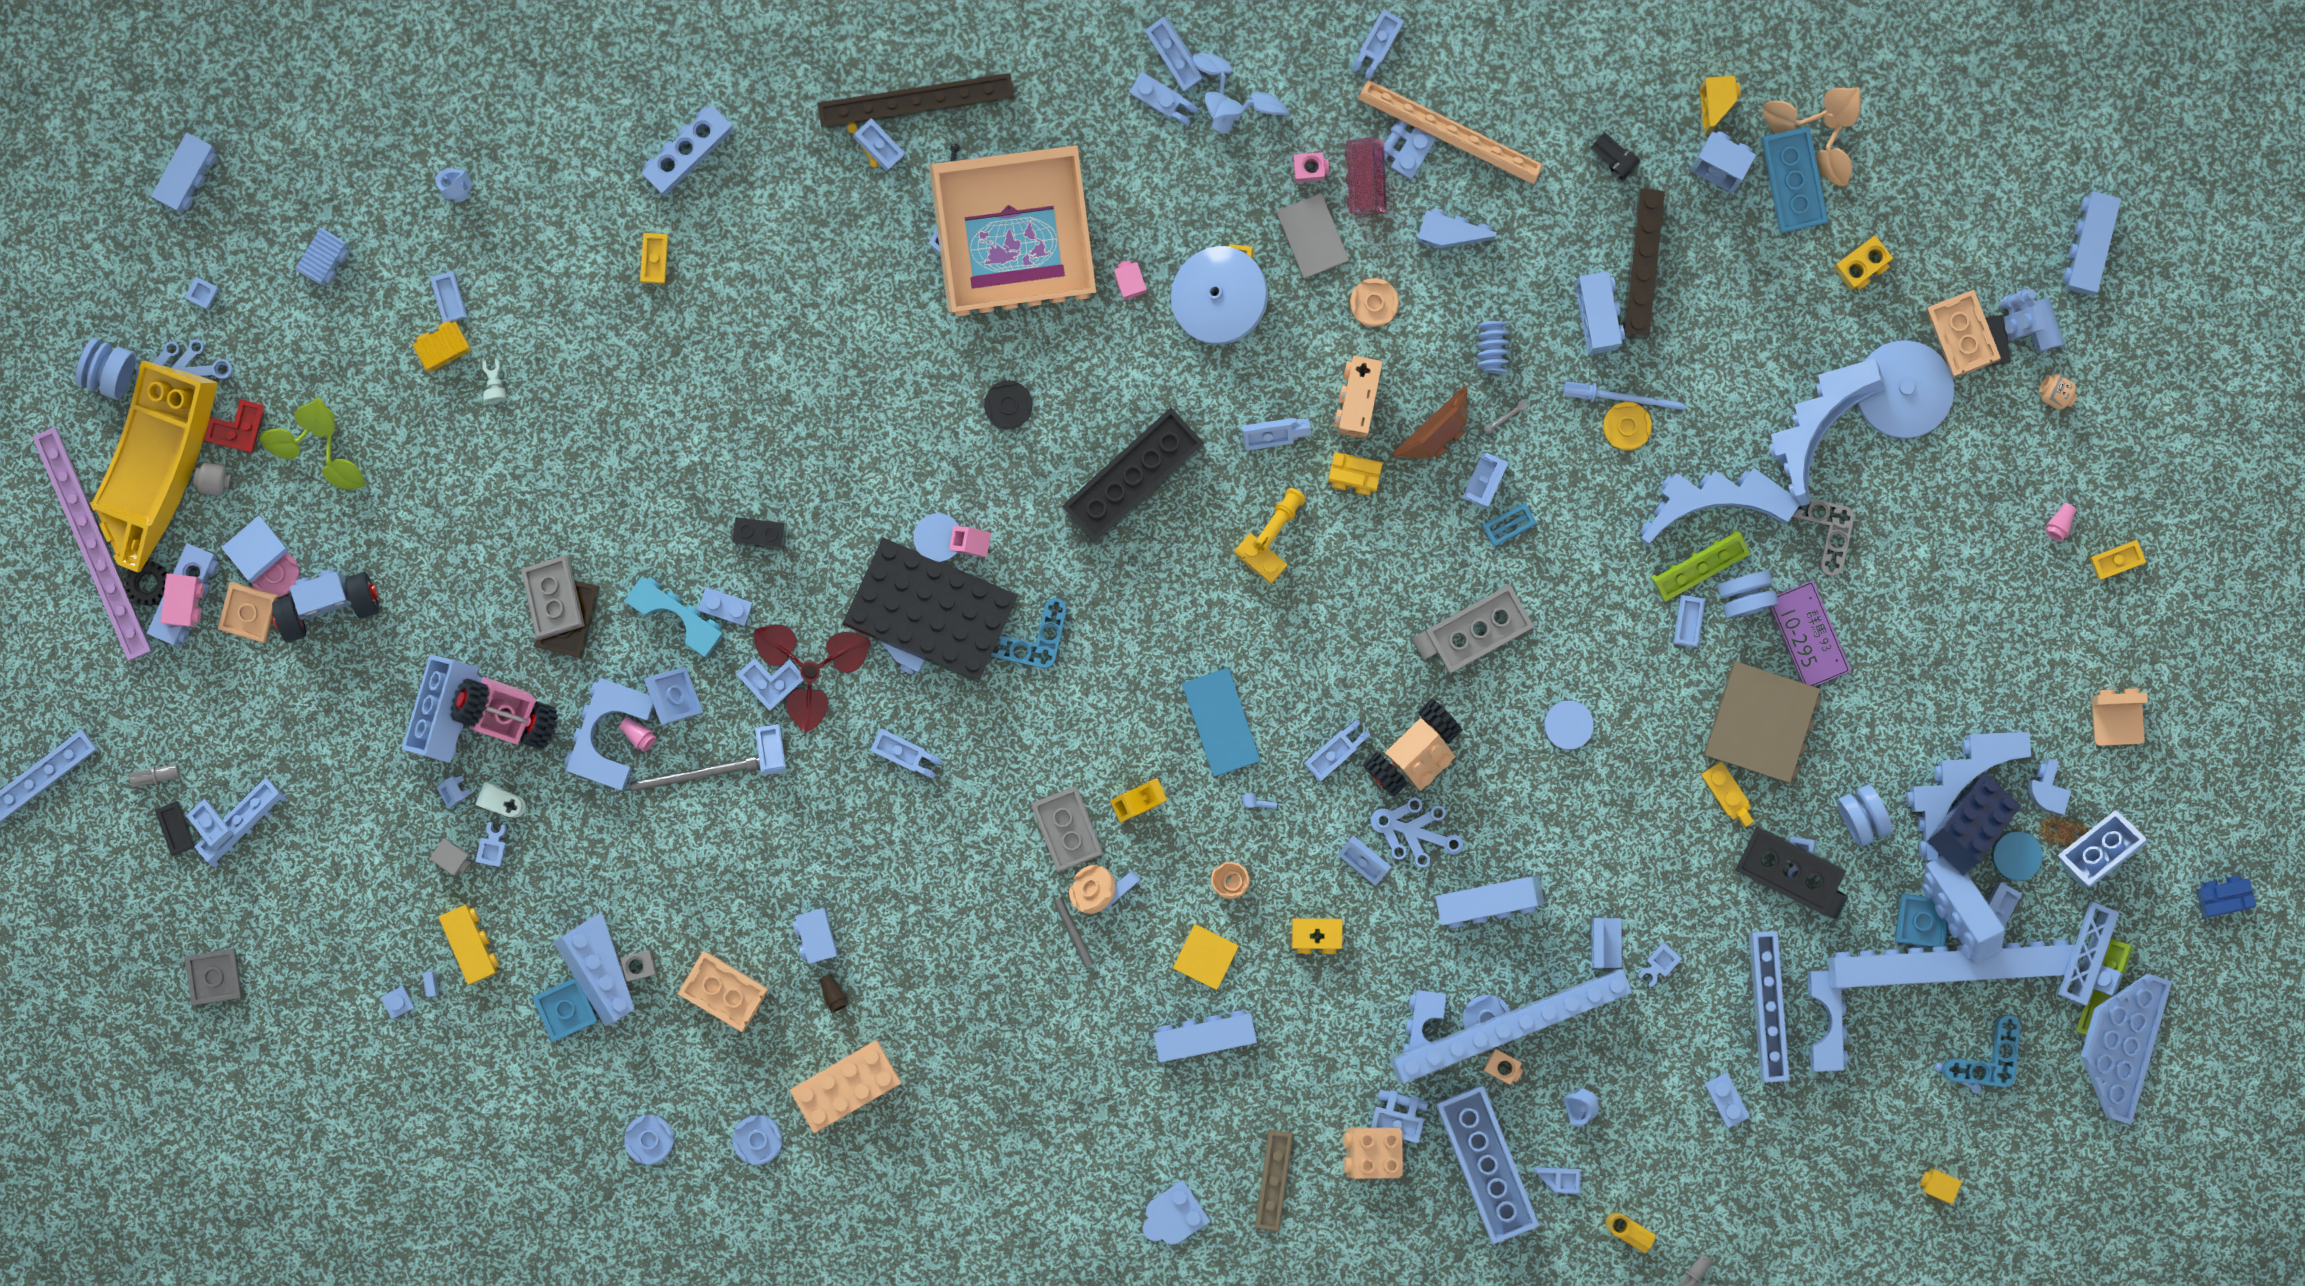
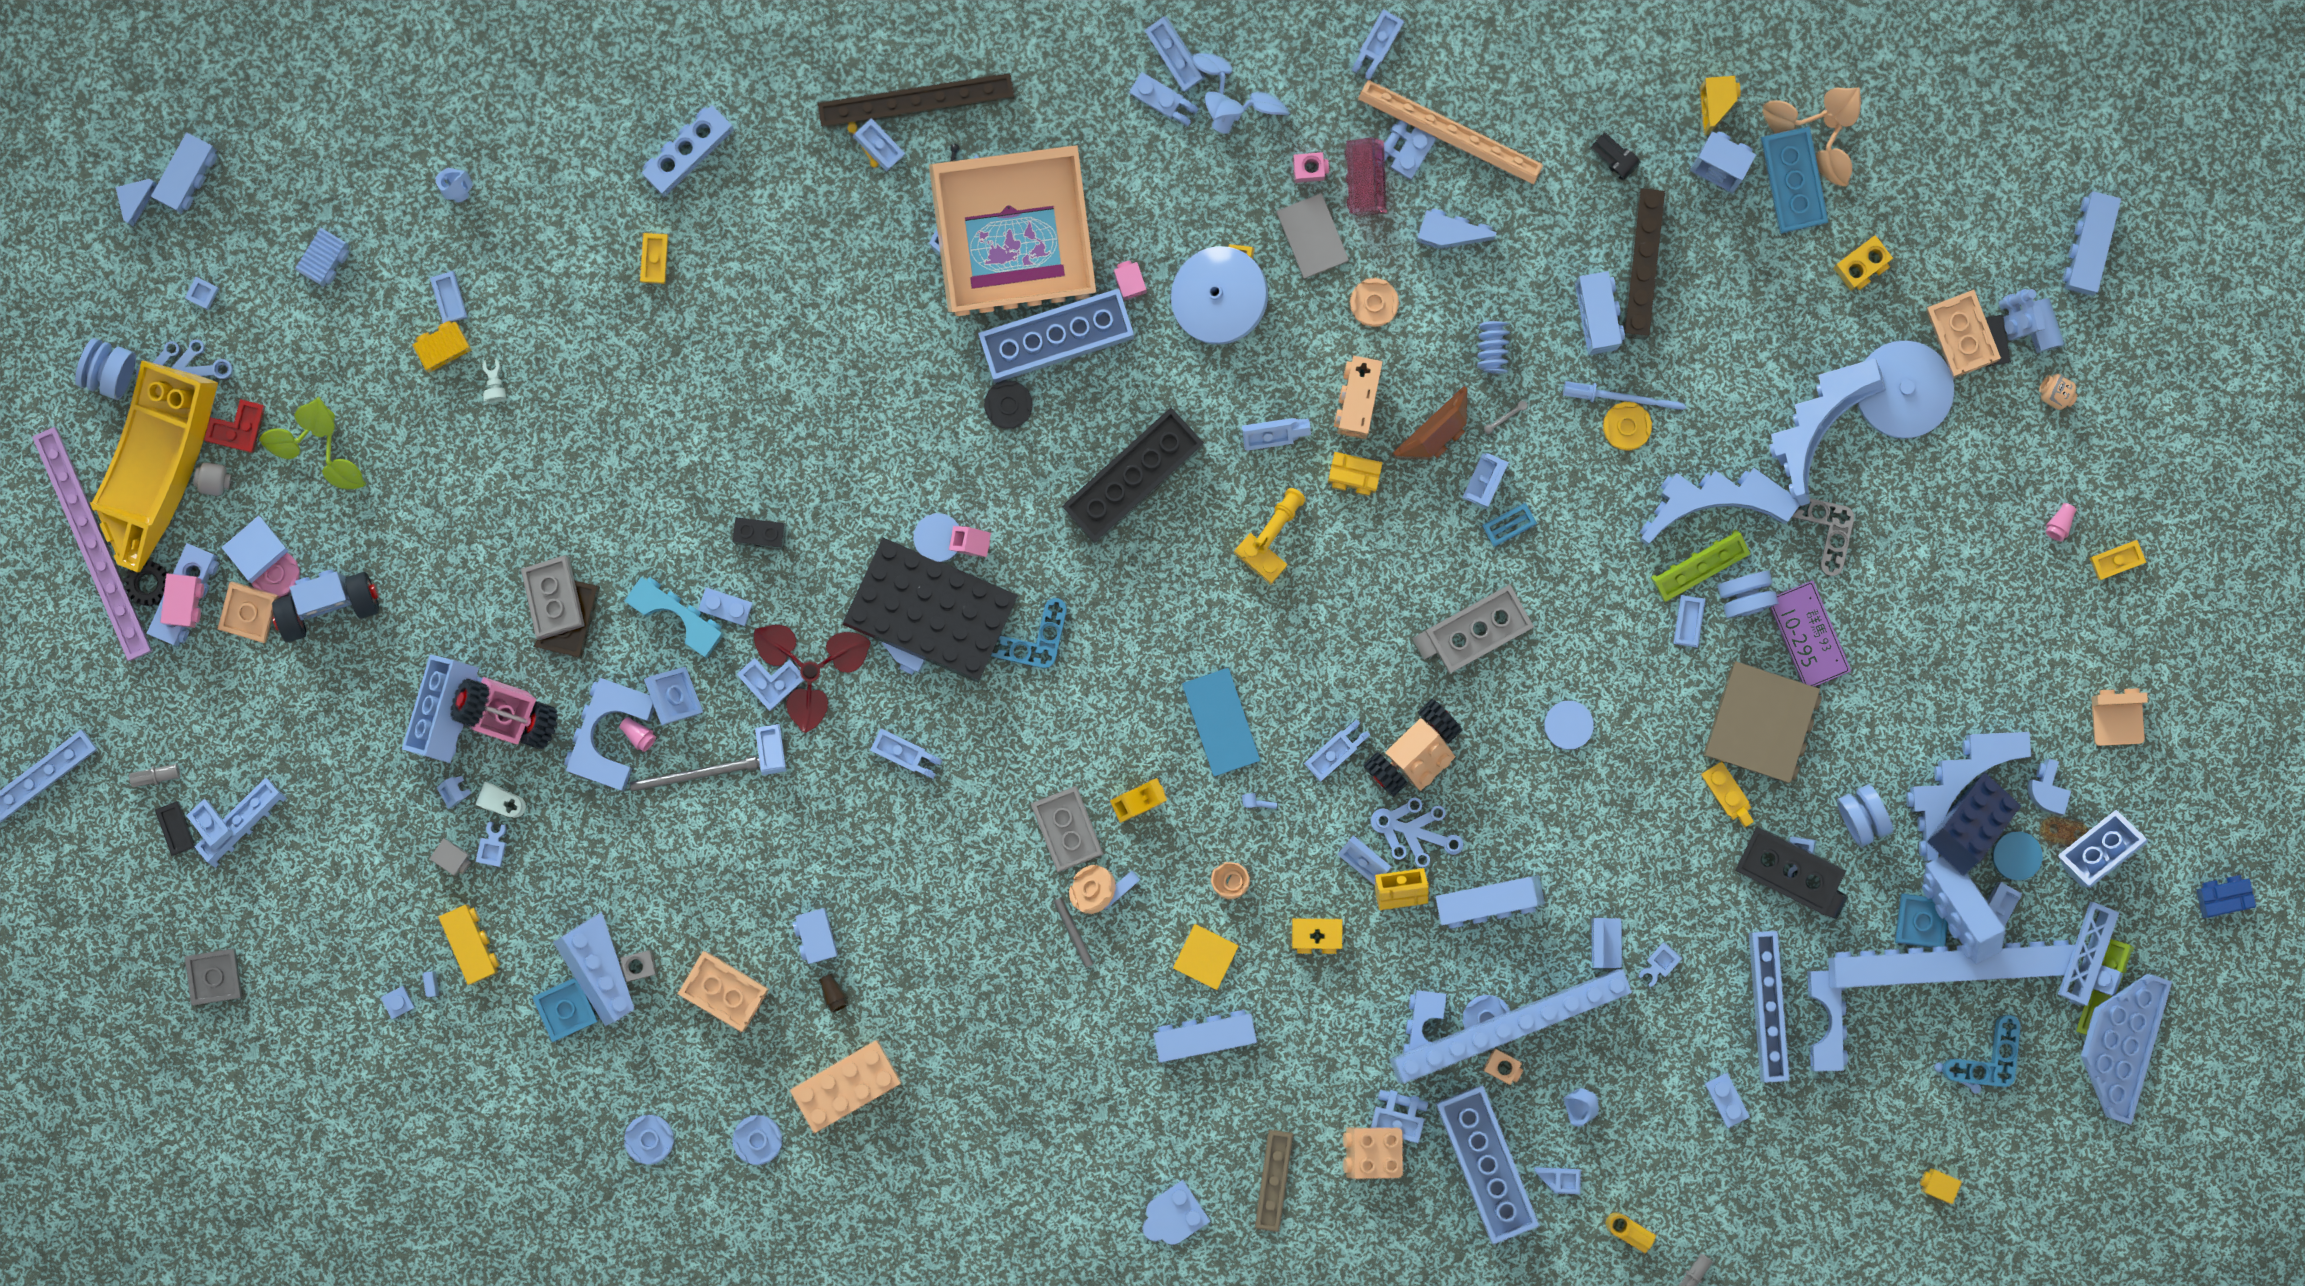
none -> light blue slope [116,179,157,227]
none -> light blue brick [978,288,1134,384]
none -> yellow brick [1375,868,1428,910]

